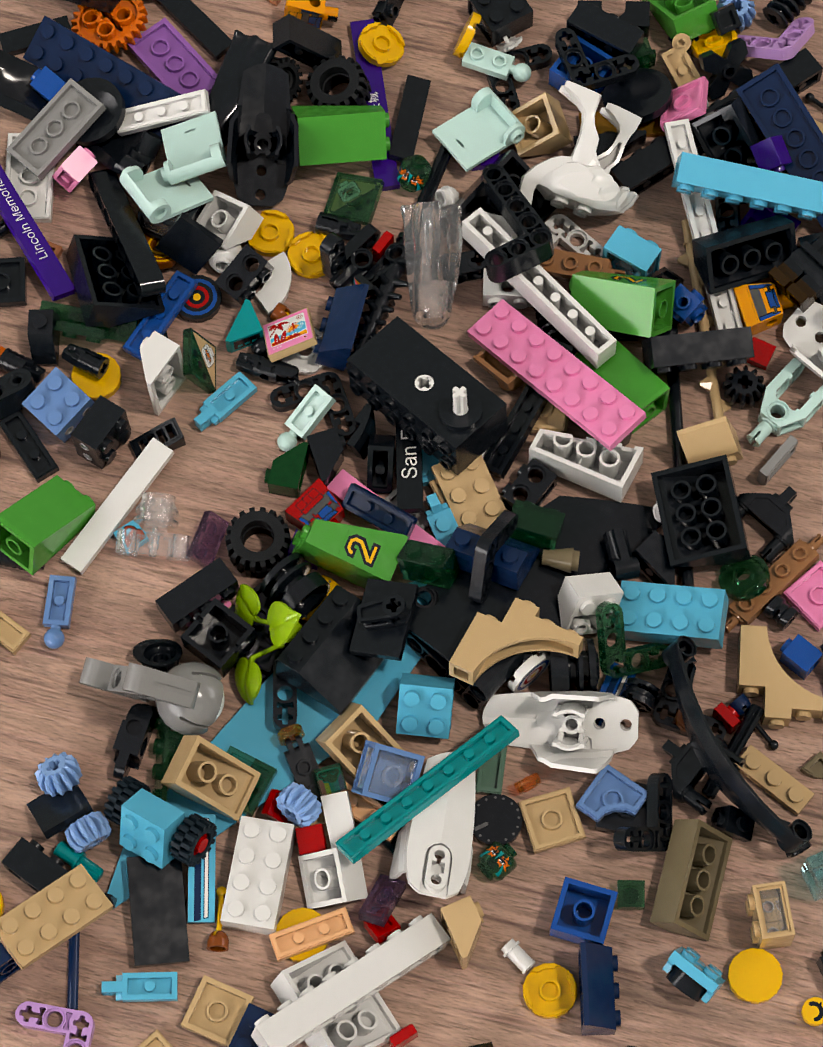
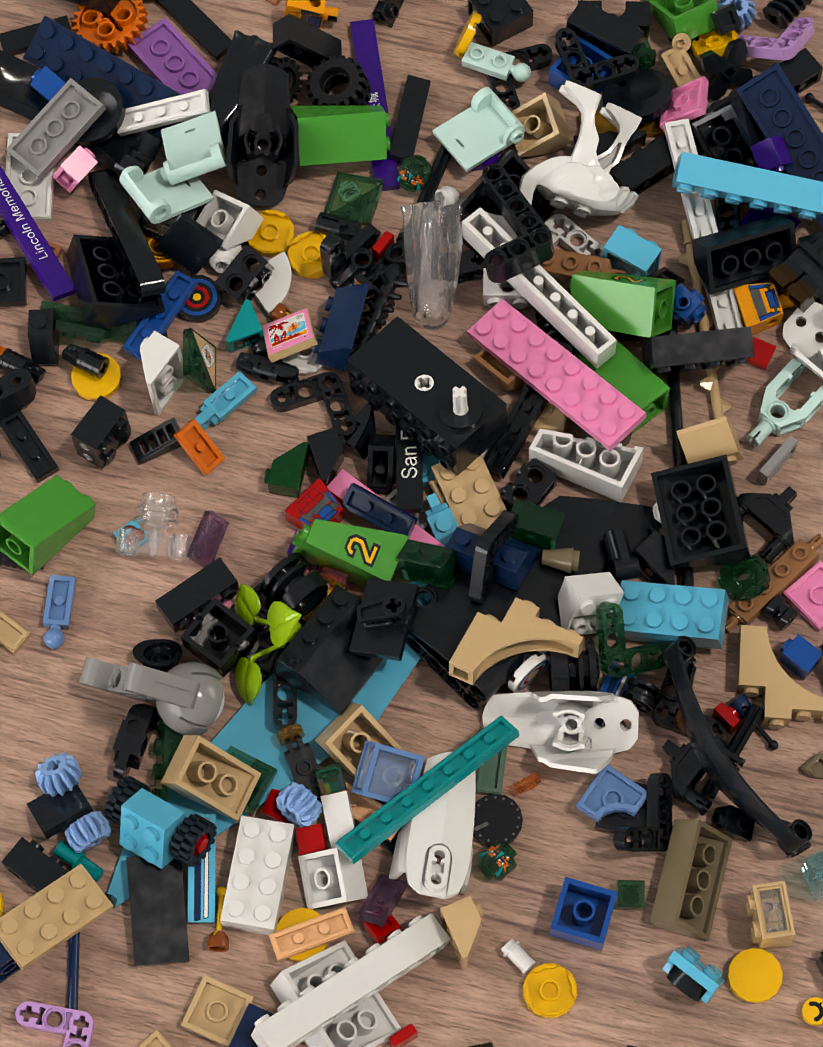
medium blue piece [22,367,95,443] -> none
white tile [61,437,175,575] -> none
medium azure hinge [101,972,178,1002] -> none
black tyre [225,507,291,578] -> none
light aqua plate [277,384,336,452] -> none
yellow tile [358,22,405,67] -> none
medium azure piece [396,673,455,739] -> none
white plant [496,35,523,53] -> none
tan plate [518,787,586,854] -> none
dark blue slope [578,942,621,1036] -> none
black gear [722,365,766,410] -> none
tan plate [735,744,814,816] -> none
none -> orange plate [173,419,225,475]
none -> tile [321,567,349,590]

